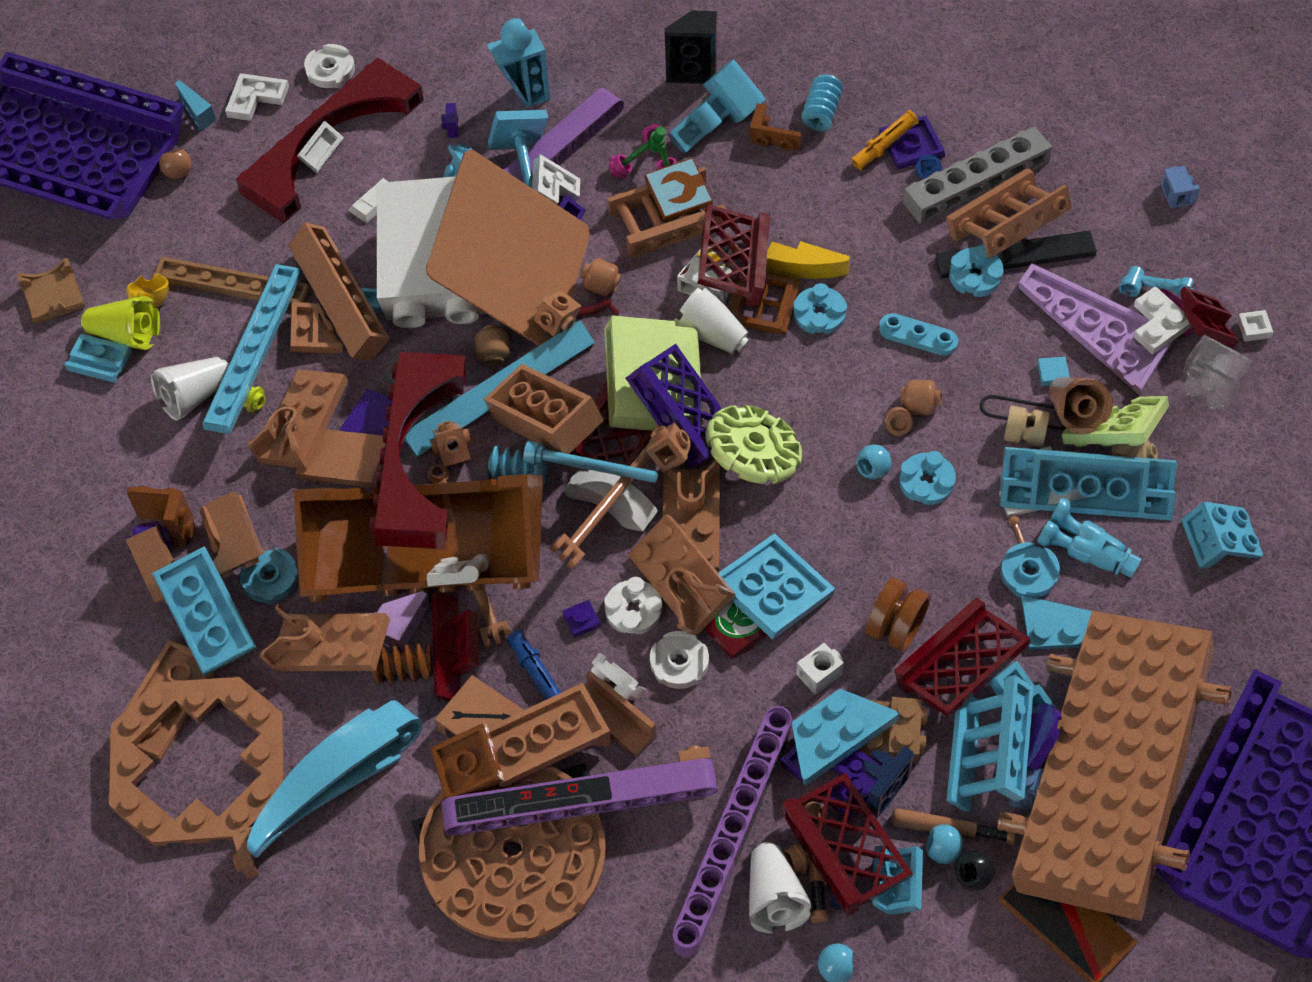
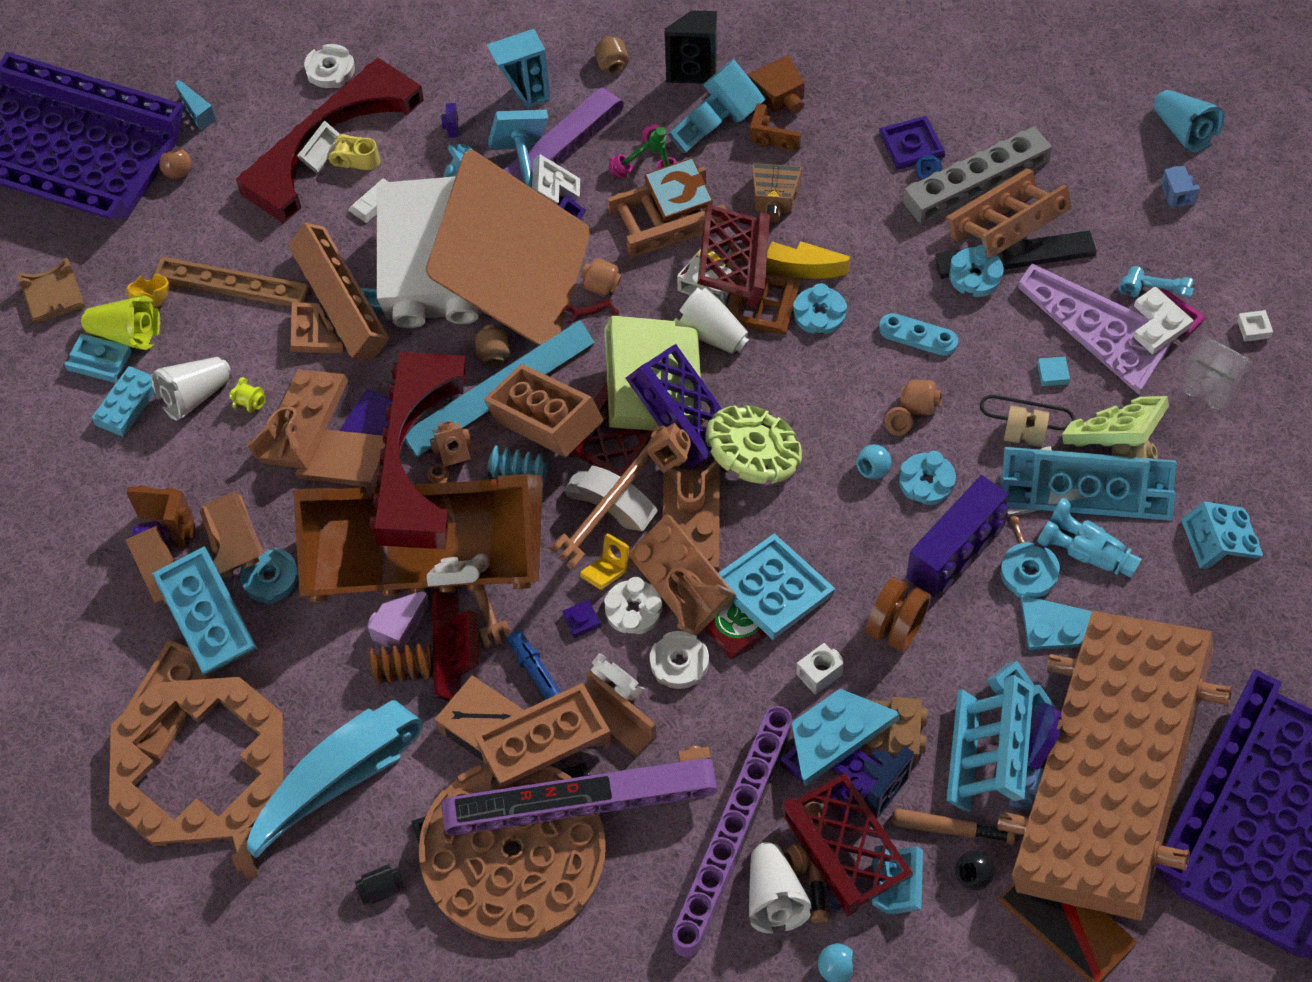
medium azure tile [202,264,302,434] -> none
white plate [225,73,289,121] -> none
nougat plate [260,604,390,672] -> none
dark orange tile [430,723,504,799] -> none
medium azure piece [500,18,532,51] -> none
medium azure piece [523,441,658,483] -> none
nougat brick [534,290,581,337] -> none
medium azure piece [801,74,843,132] -> none
light orange pin [850,110,919,171] -> none
dark red fence [894,597,1031,718] -> none
medium azure piece [926,824,963,864] -> none
nougat cone [1049,377,1113,434] -> none
dark red slope [1180,286,1239,348] -> none
none -> medium azure piece [92,366,155,437]
none -> light yellow piece [329,134,380,170]
none -> black brick [355,864,404,904]
none -> yellow bracket [580,533,629,590]
none -> medium nougat head [594,36,629,74]
none -> dark orange torso [748,55,805,114]
none -> medium nougat torso [752,163,802,223]
none -> dark purple brick [906,475,1009,598]
none -> medium azure cone [1154,90,1225,153]

